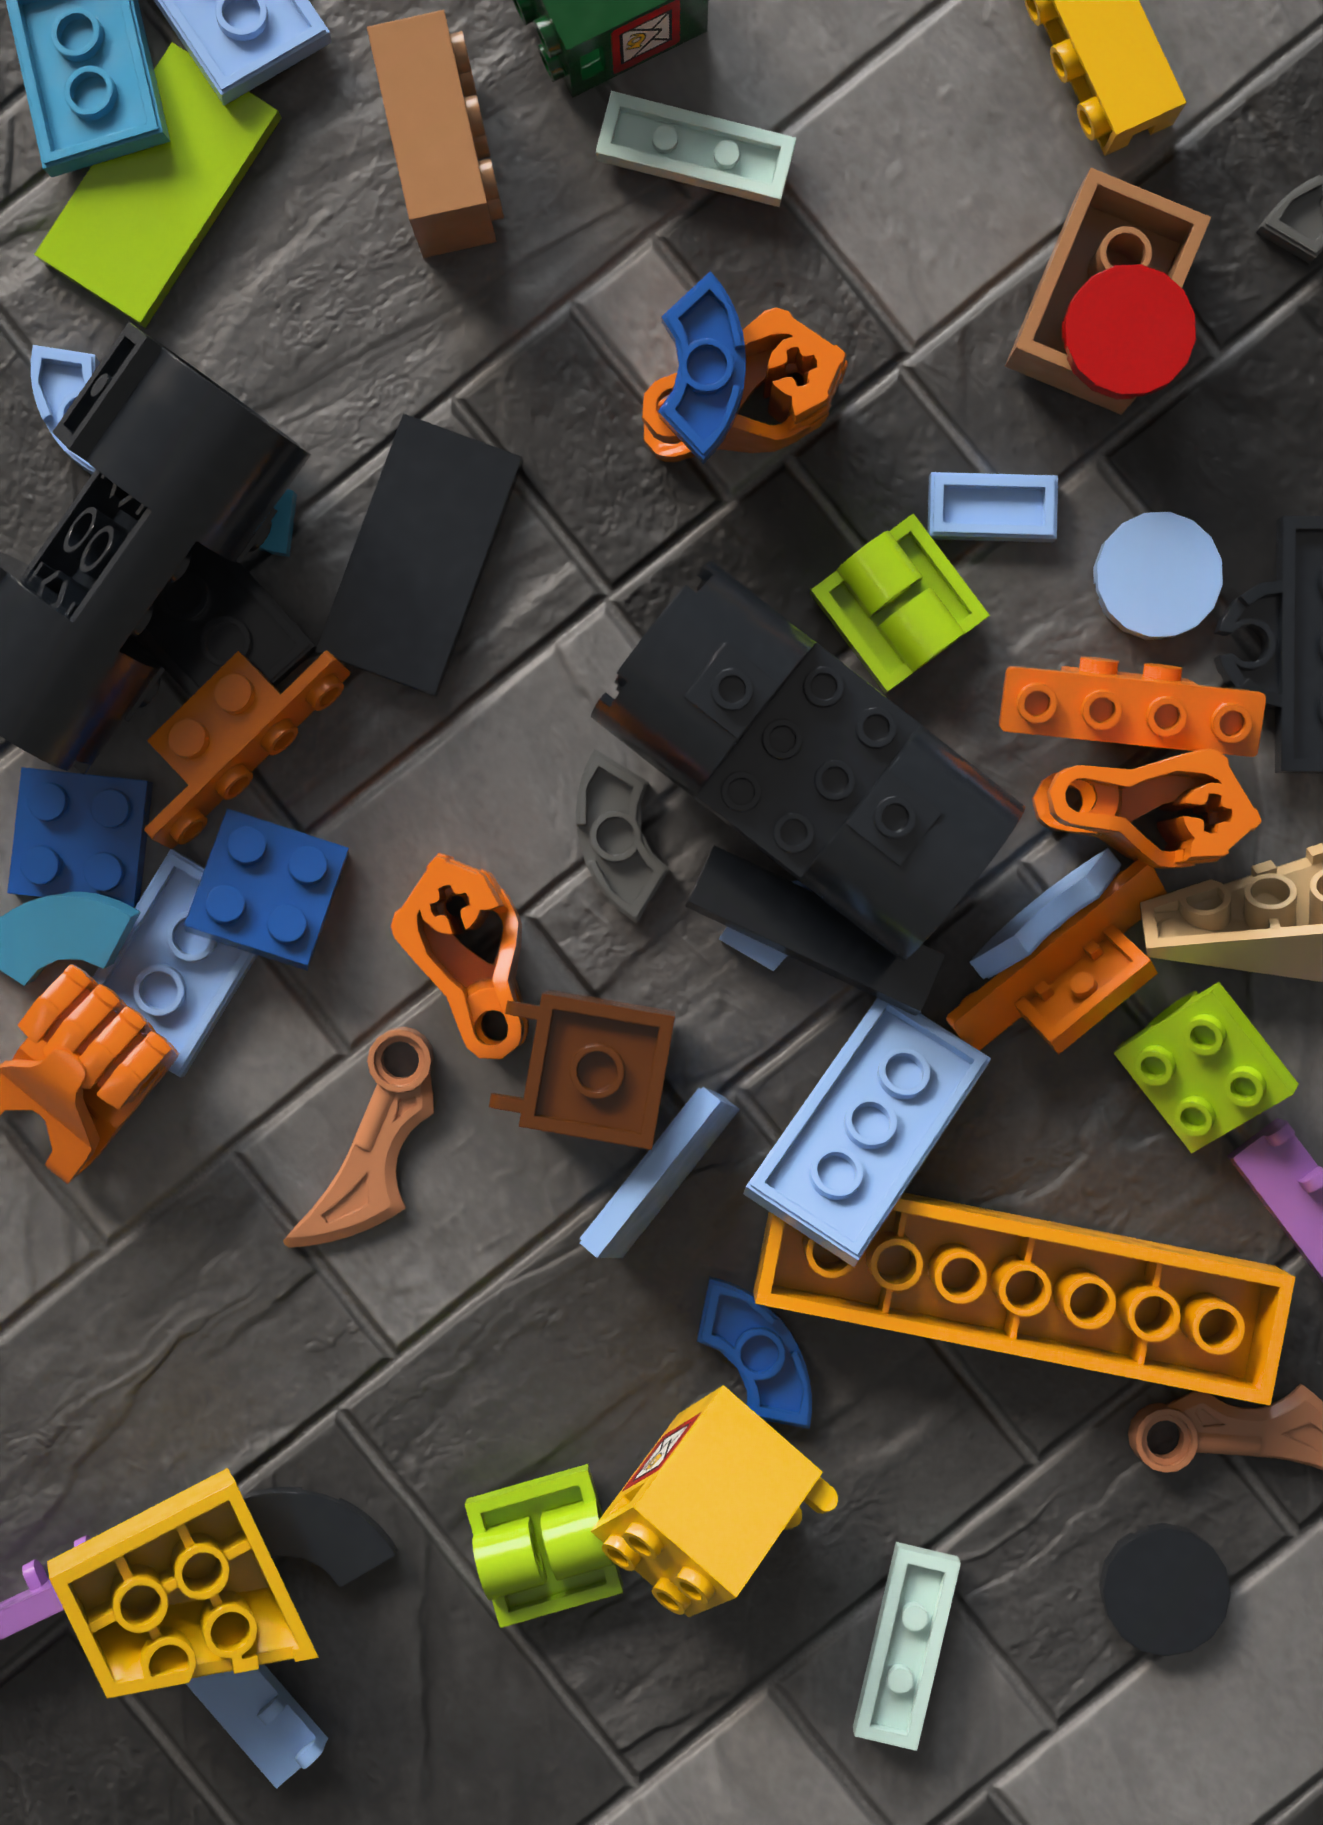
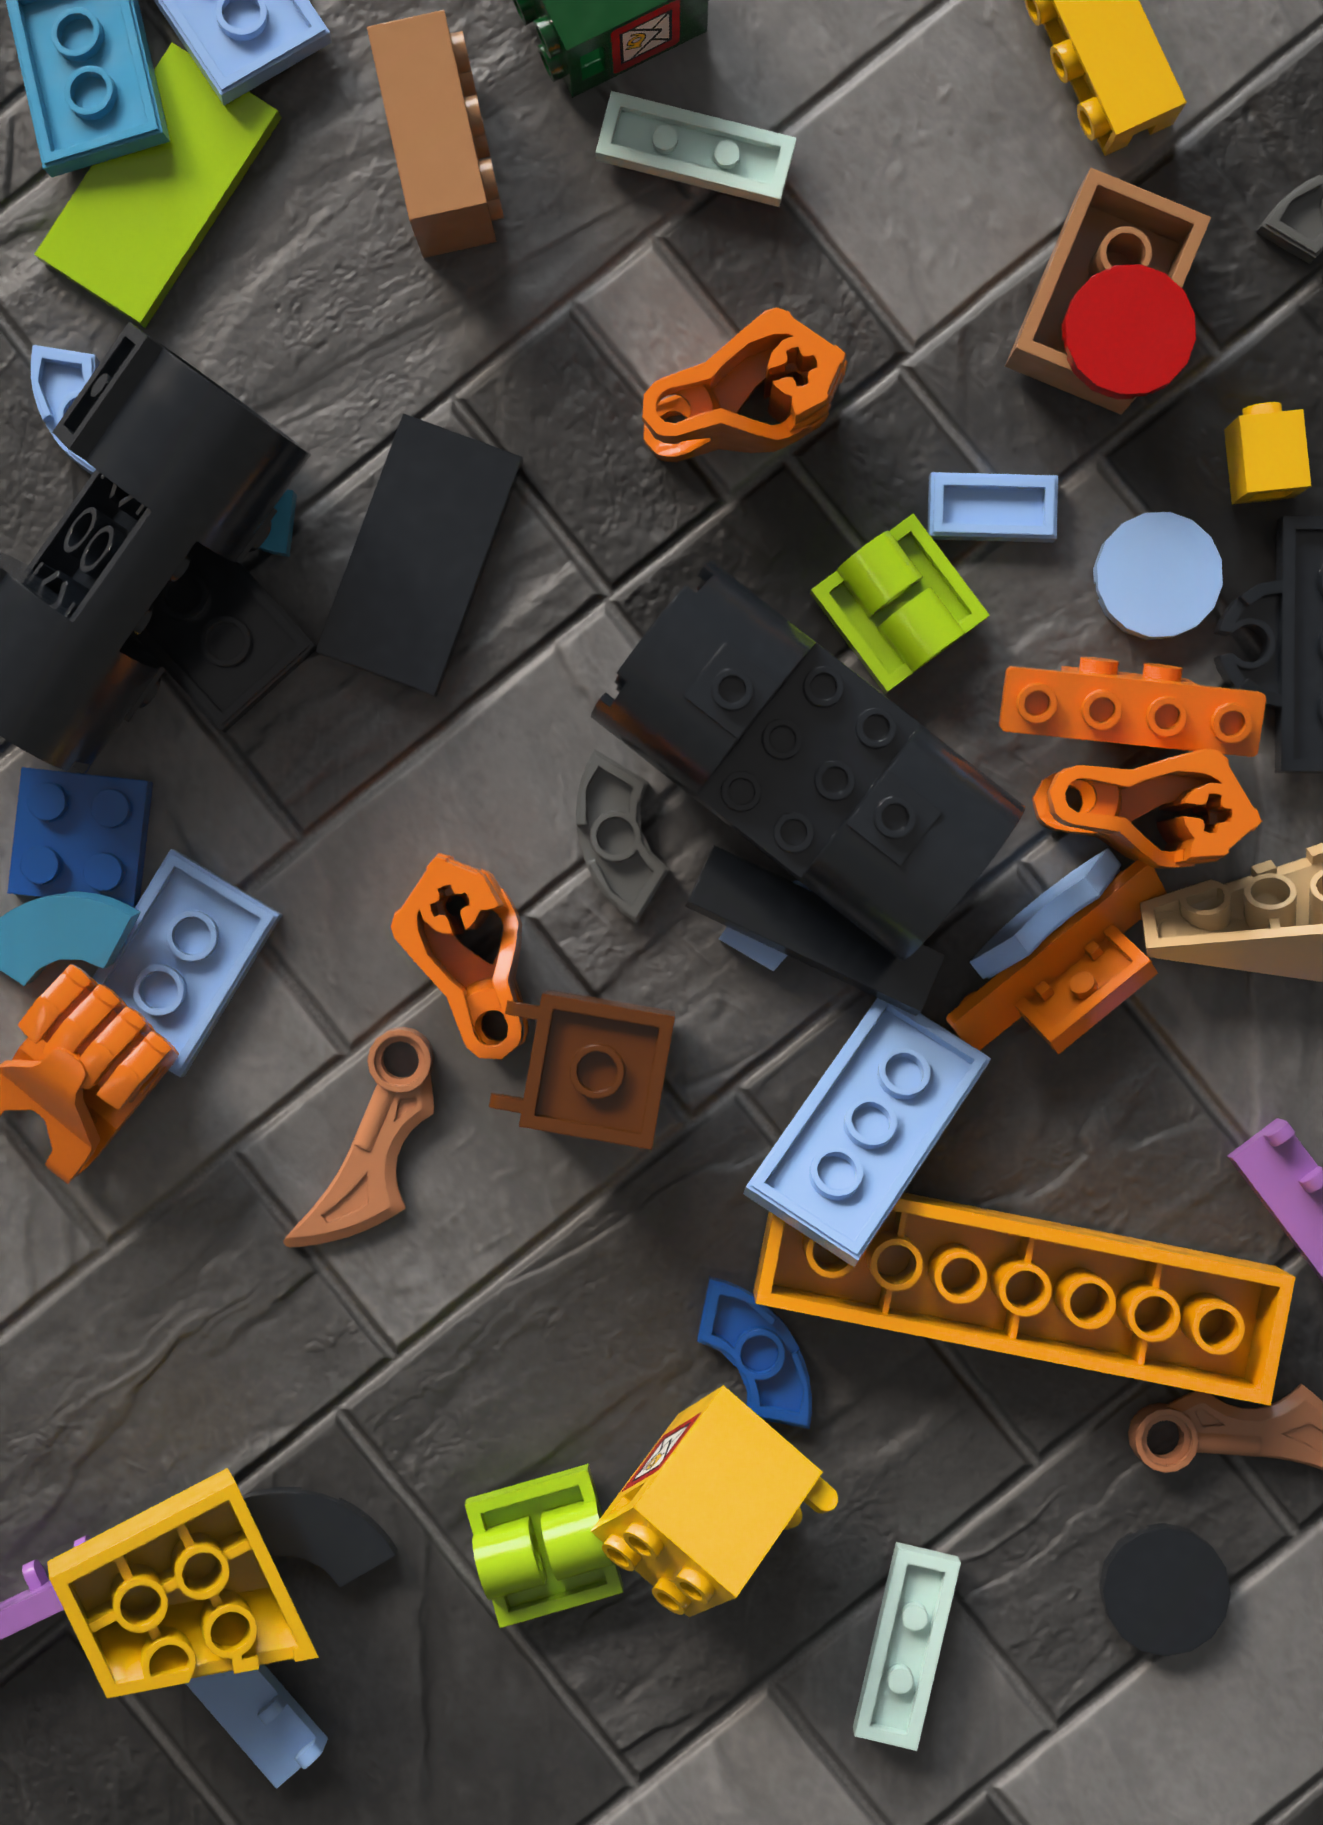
orange bracket [144,651,351,849] -> none
blue plate [184,808,349,971] -> none
light blue tile [580,1087,740,1258] -> none
blue tile [658,271,746,464] -> none
lime plate [1114,982,1299,1153] -> none
none -> yellow brick [1224,402,1311,504]

